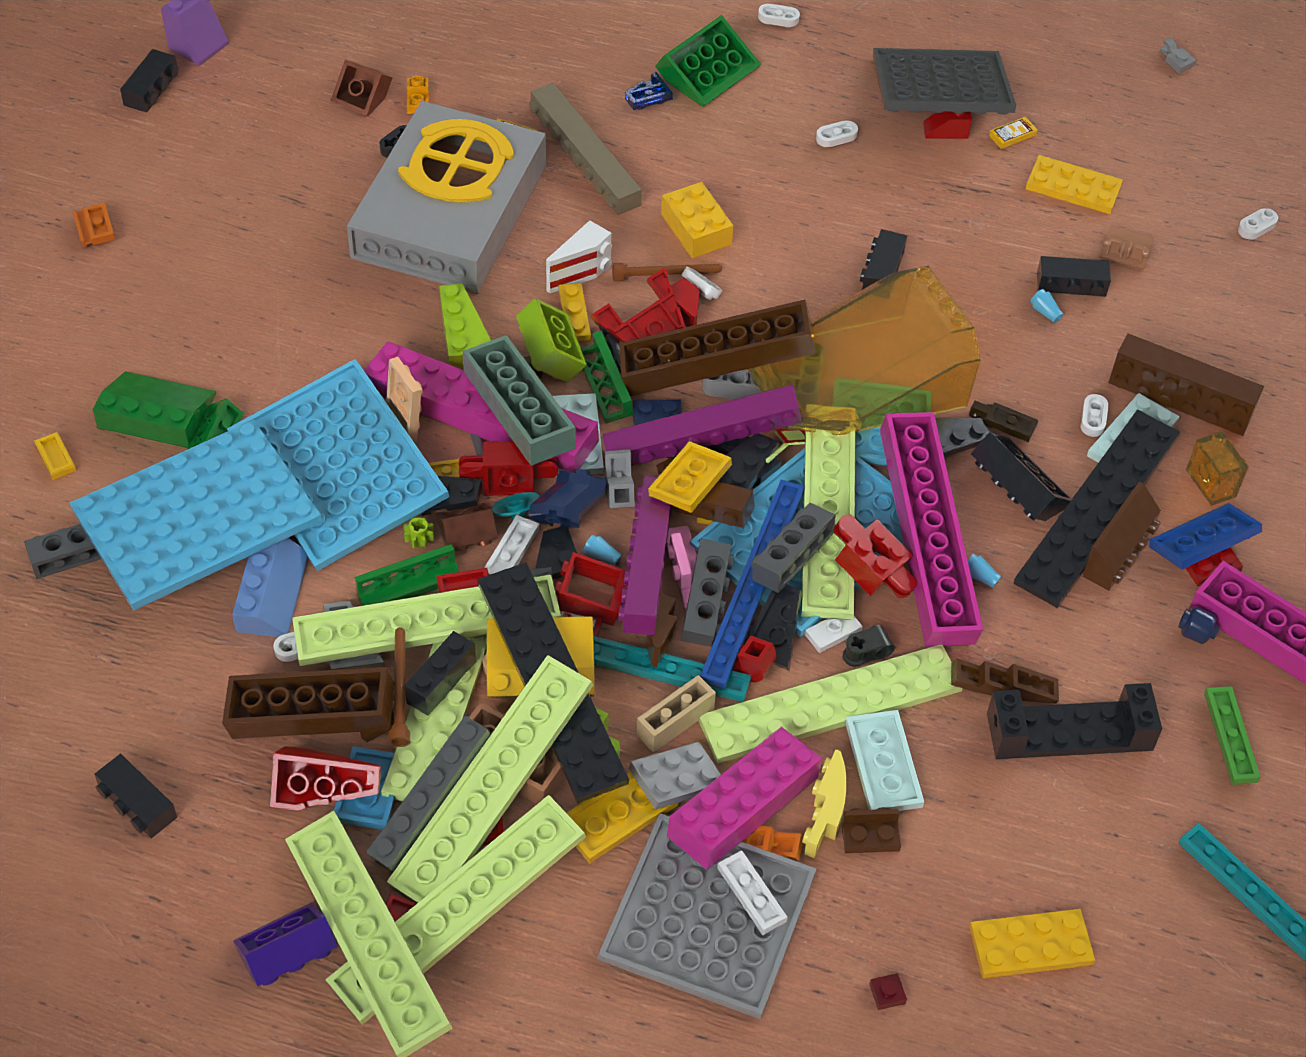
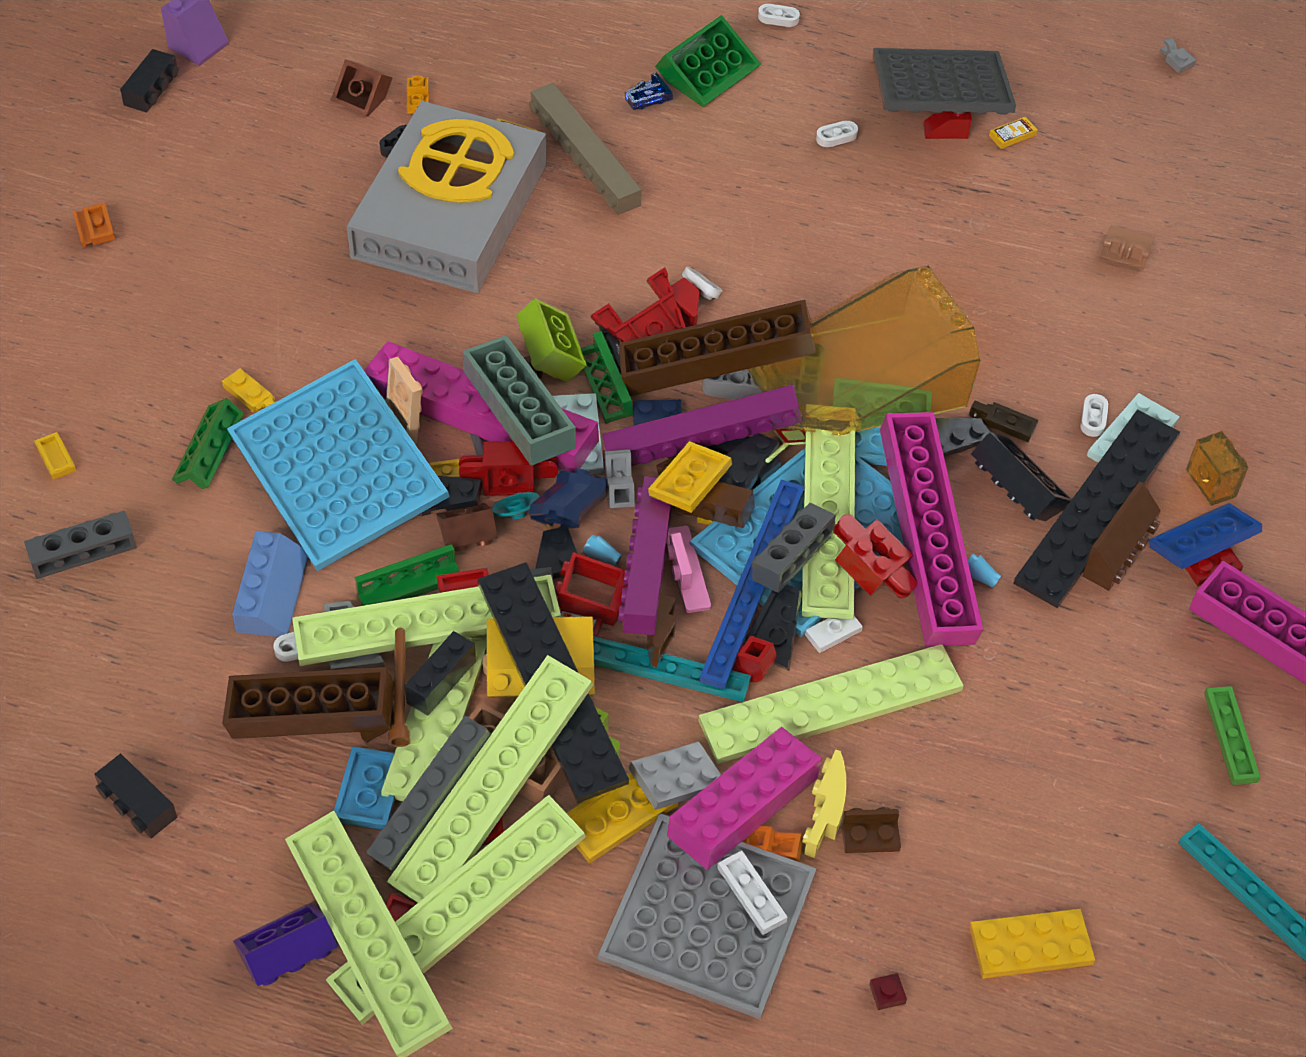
medium azure plate [69,420,322,611] -> none
green slope [92,371,216,448] -> none
red wedge [270,746,381,810] -> none
lime gear [404,517,434,548] -> none
lime wedge [439,284,491,370] -> none
white plate [484,515,539,575] -> none
white slope [546,221,612,294] -> none
yellow plate [558,283,591,342] -> none
dark orange piece [612,263,722,281] -> none
tan brick [636,675,716,753] -> none
yellow brick [661,182,733,258] -> none
dark grey brick [680,538,734,647] -> none
pearl dark grey piece [842,625,895,667] -> none
light aqua plate [845,710,924,811] -> none
black brick [860,229,907,298] -> none
reddish brown slope [951,658,1059,704] -> none
black plate [987,683,1162,759] -> none
yellow plate [1025,155,1123,214] -> none
medium azure cone [1030,289,1064,323] -> none
black brick [1037,256,1111,297] -> none
reddish brown brick [1108,333,1264,436] -> none
dark blue head [1178,606,1220,644] -> none
white plate [1238,208,1278,240] -> none
none -> yellow hinge [222,368,275,413]

